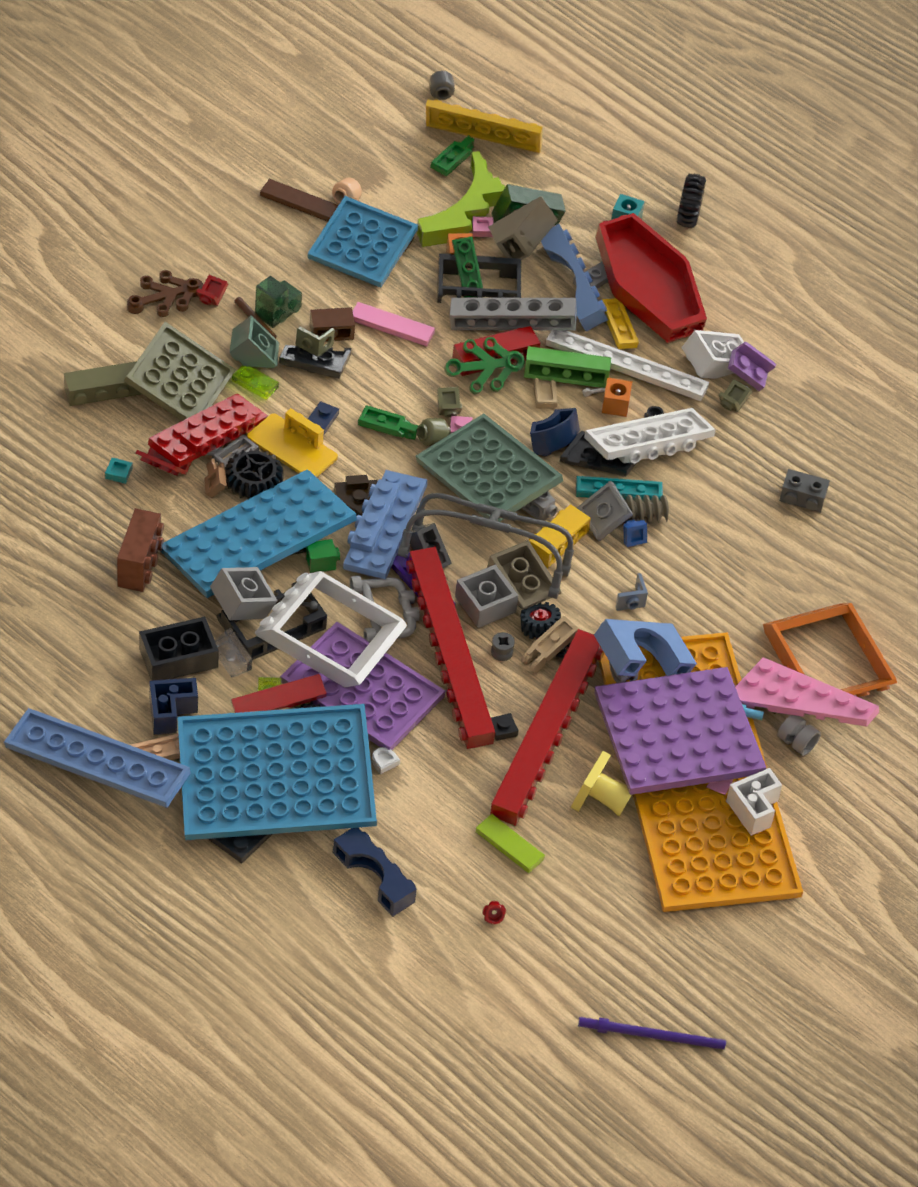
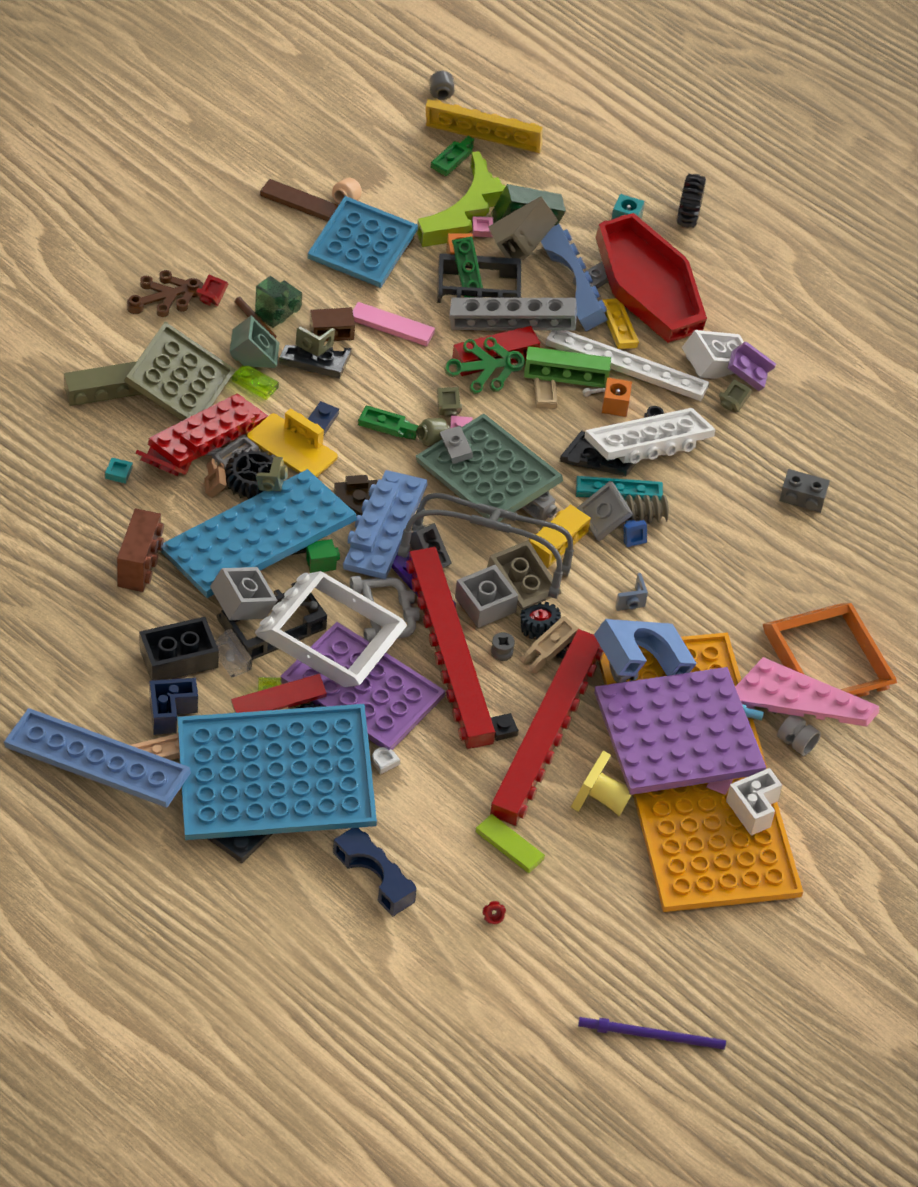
dark blue brick [530,408,580,456] -> none
none -> olive bracket [256,457,288,491]
none -> light grey plate [440,426,474,464]

